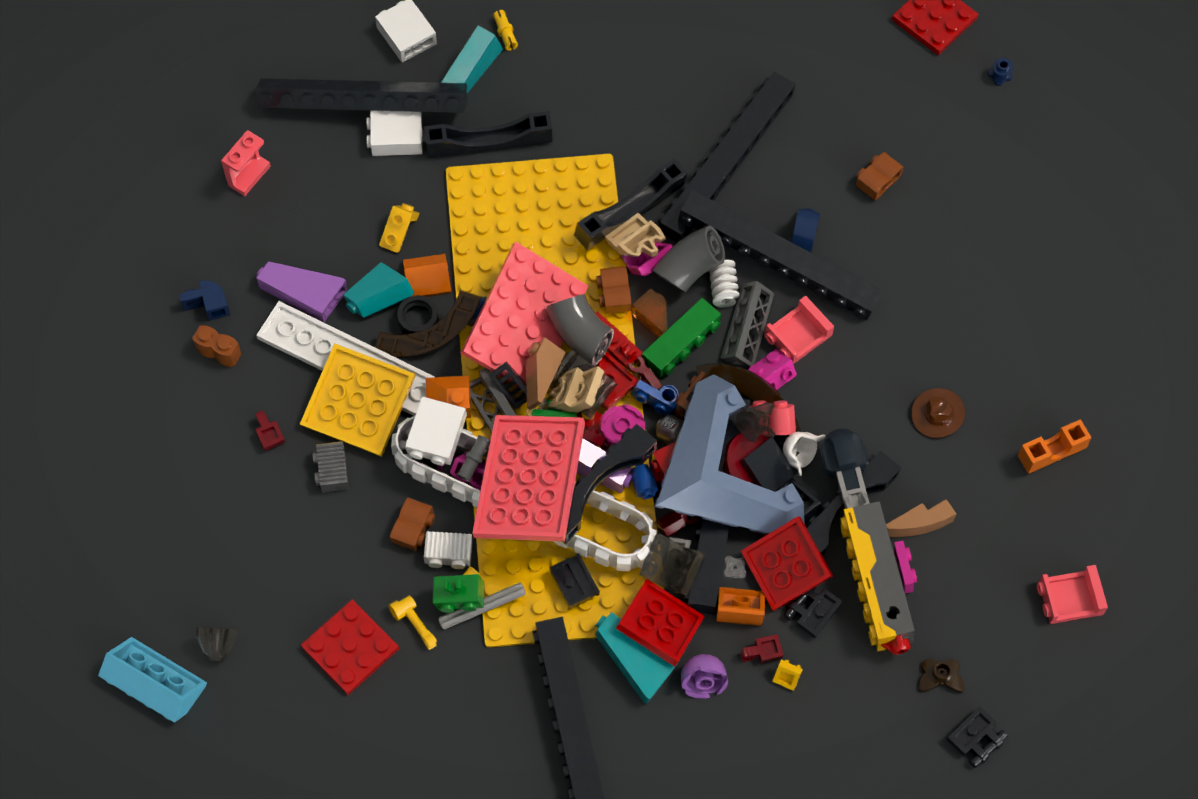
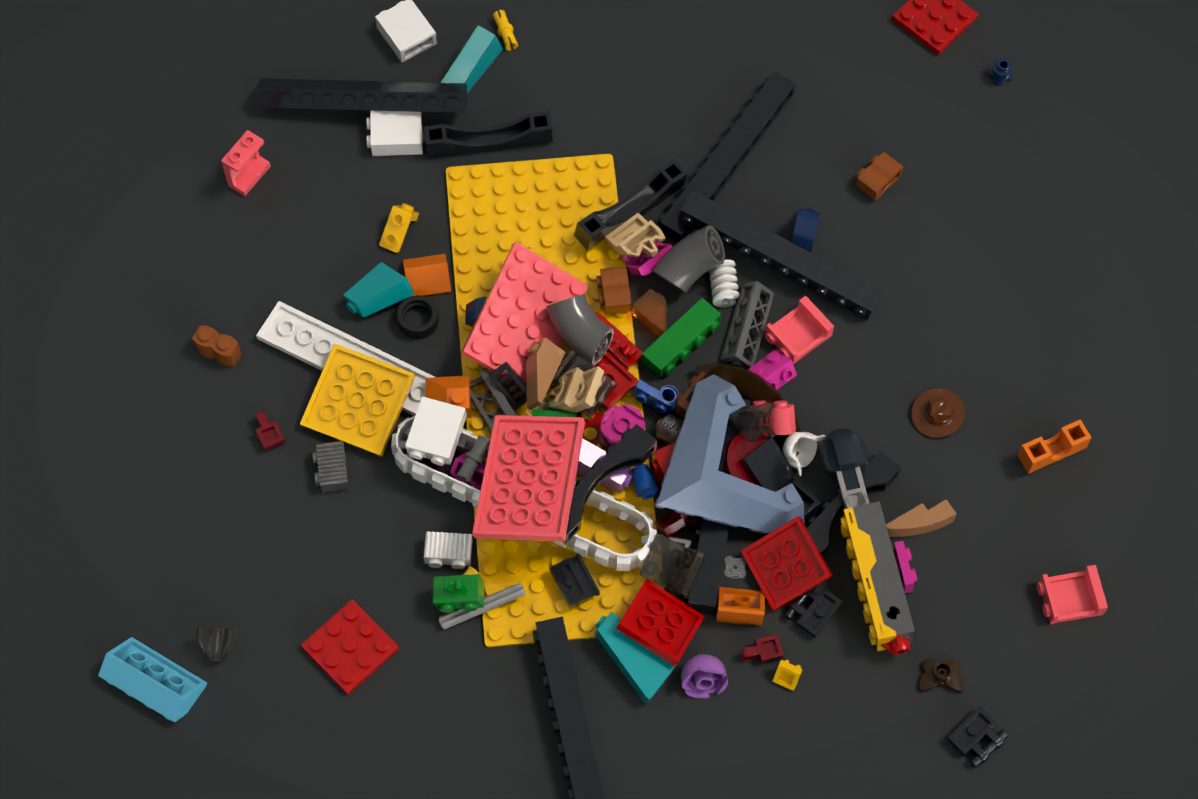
dark blue brick [179,280,230,321] -> none
medium lavender slope [256,261,348,323] -> none
dark brown tile [375,290,482,357] -> none
yellow brick [388,595,437,650] -> none
dark orange brick [390,497,436,551] -> none
dark red plate [583,425,605,446] -> none
dark red plate [627,356,662,389] -> none

